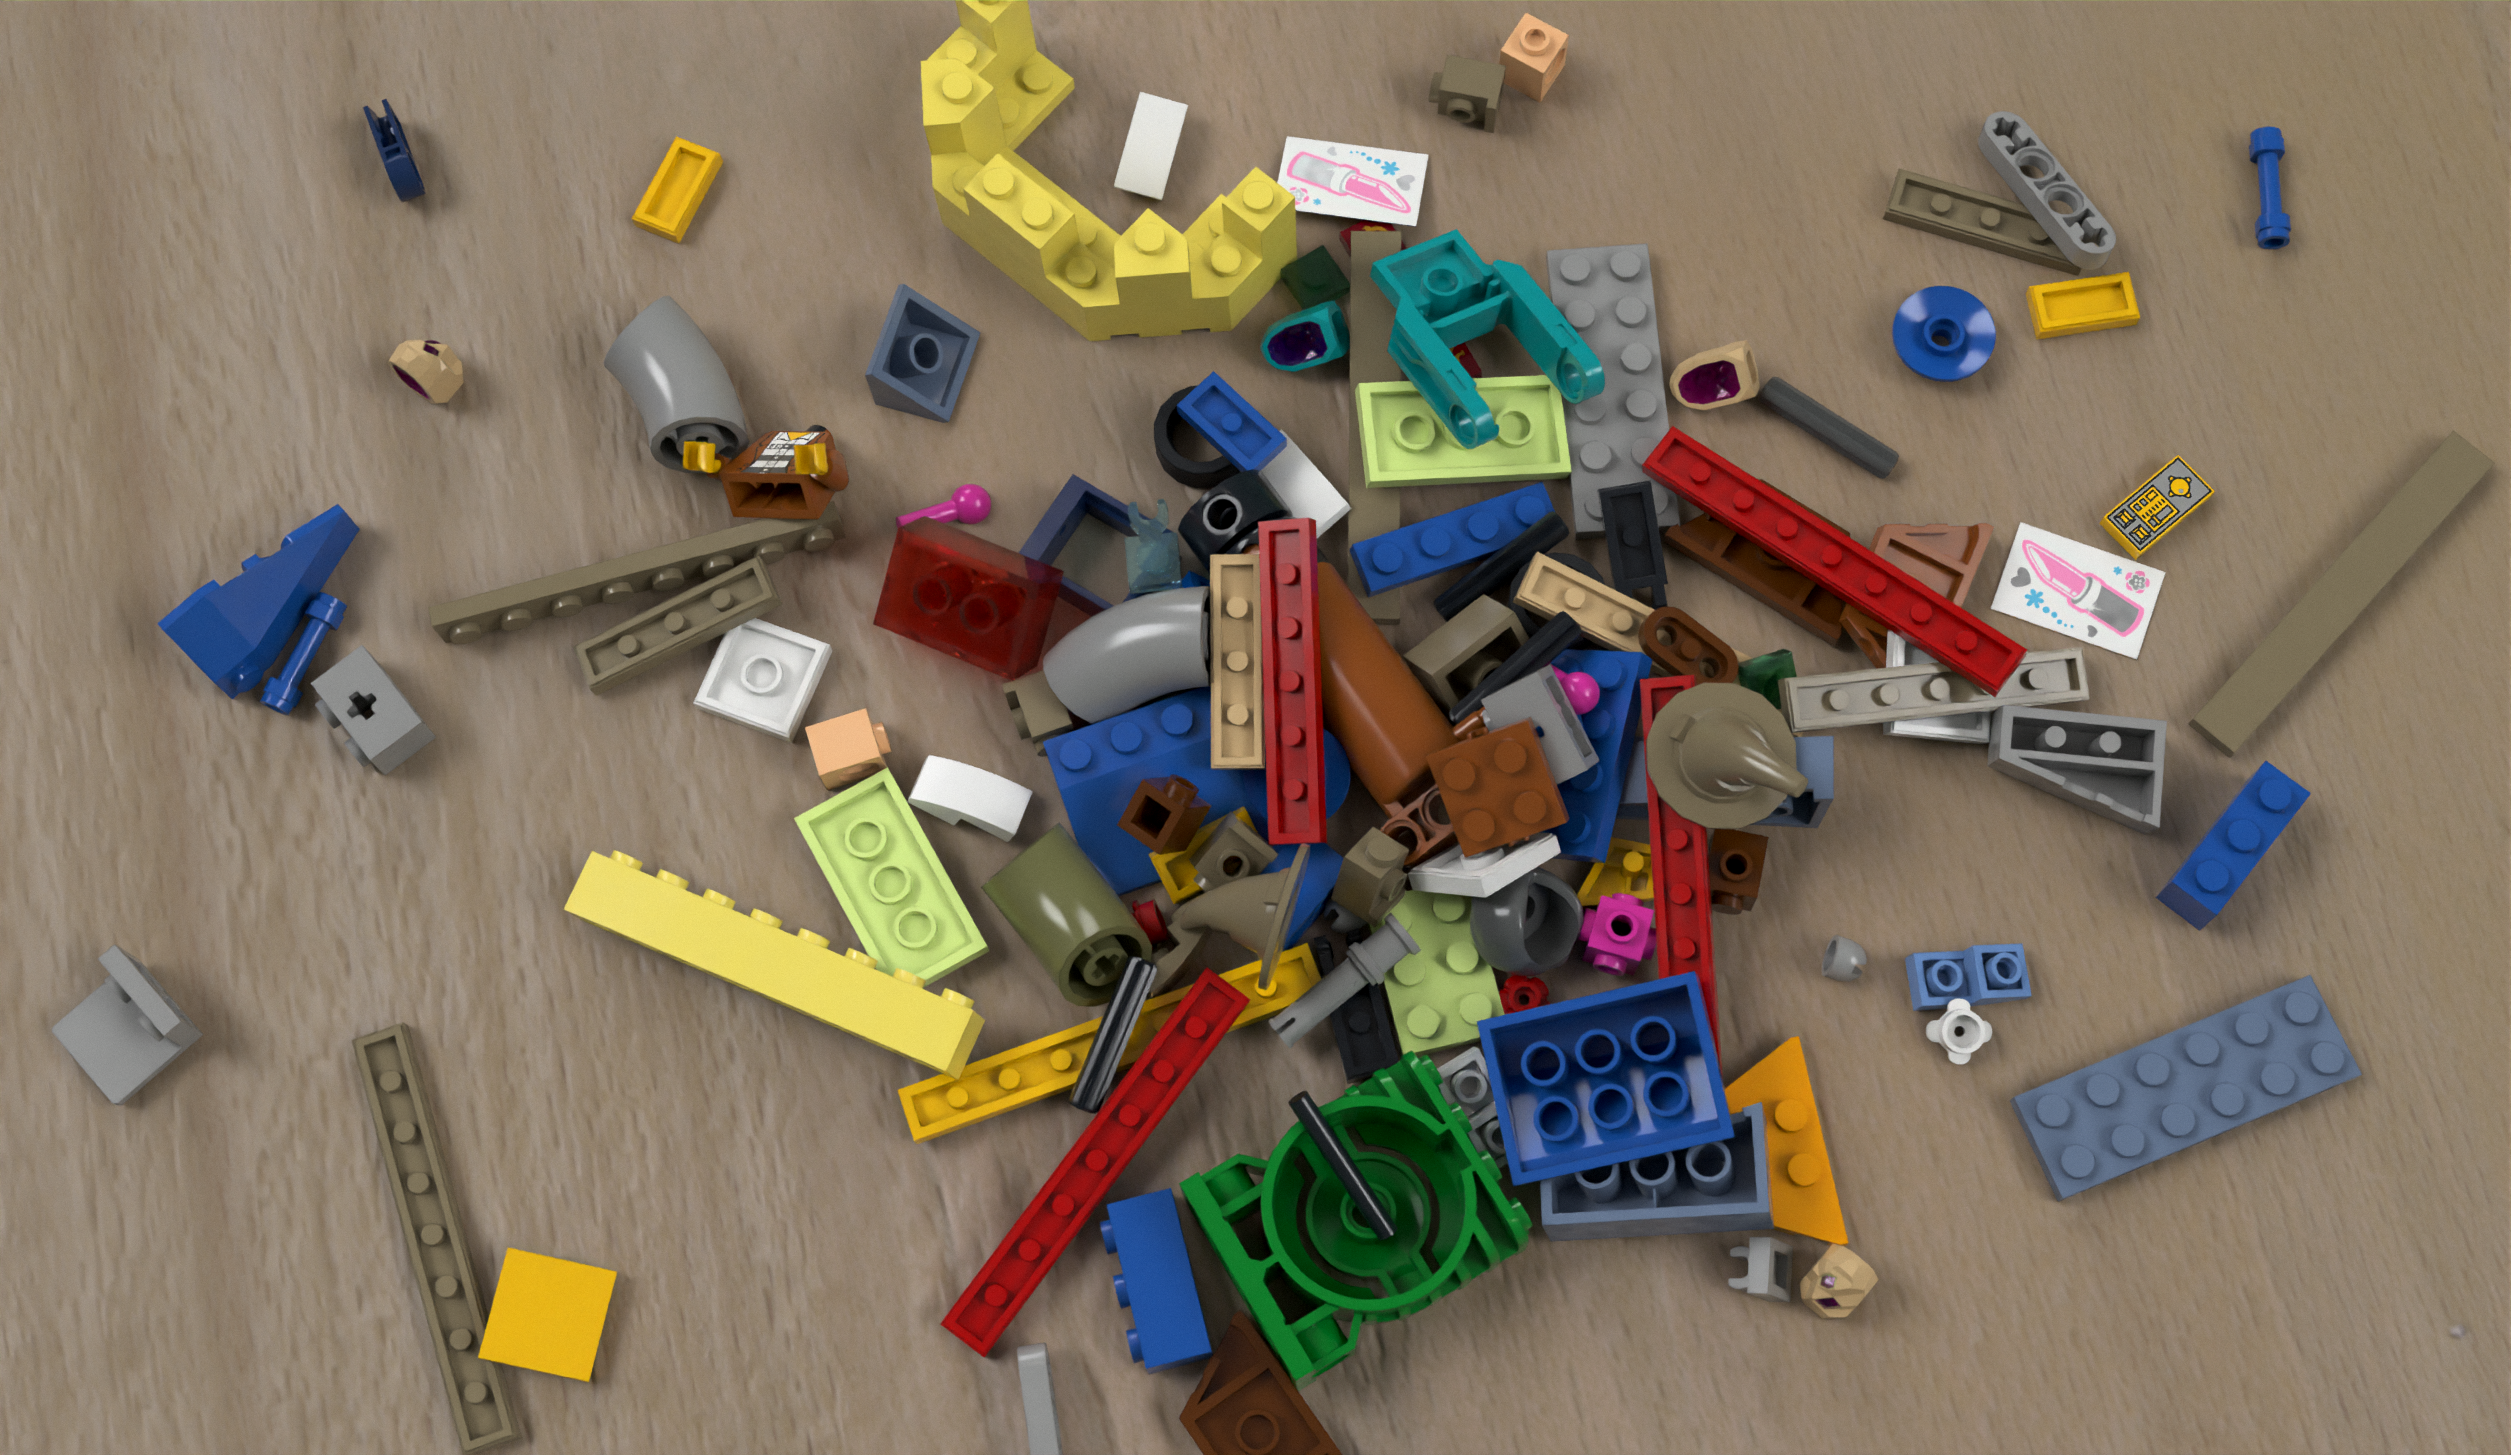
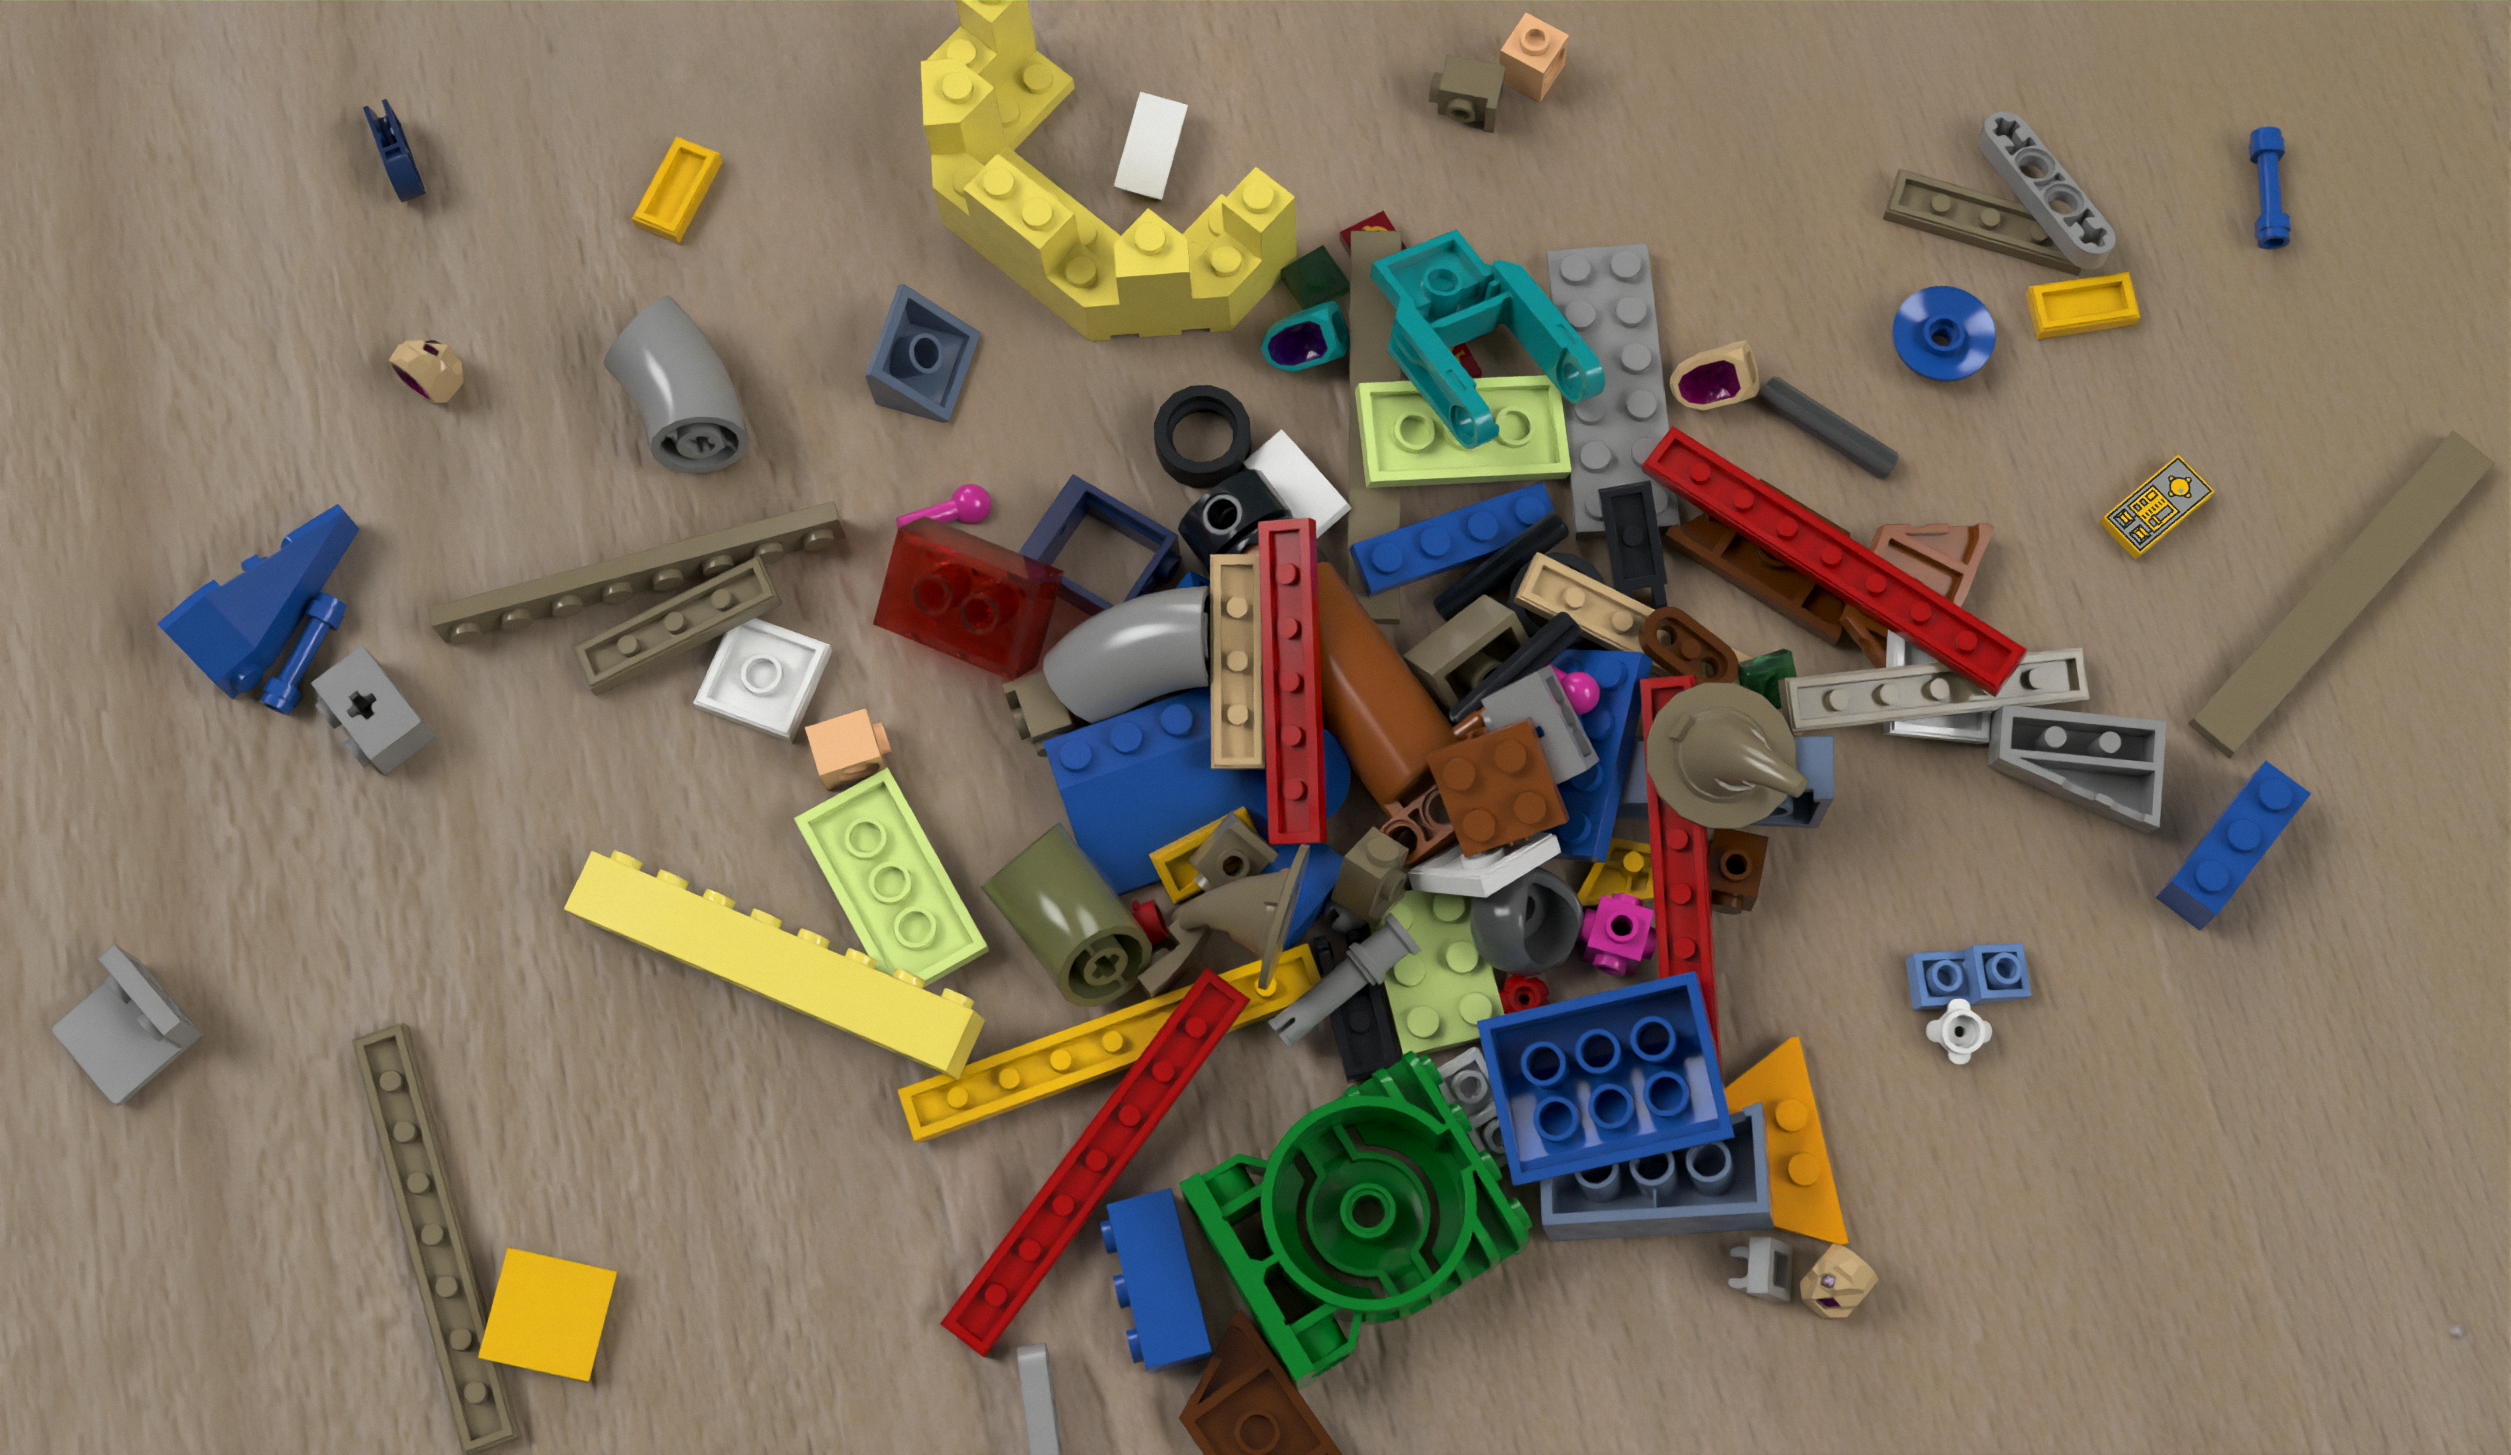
dark orange torso [683,425,849,519] -> none
white slope [907,755,1033,842] -> none
black axle [1069,956,1157,1114] -> none
reddish brown brick [1117,774,1212,855] -> none
clear light blue plate [1124,499,1182,594] -> none
blue plate [1177,371,1287,472] -> none
white sticker [1277,136,1429,227] -> none
black bar [1288,1091,1398,1240] -> none
light grey hinge [1821,935,1867,982] -> none
white sticker [1991,522,2166,660] -> none
sand blue plate [2010,975,2362,1202] -> none

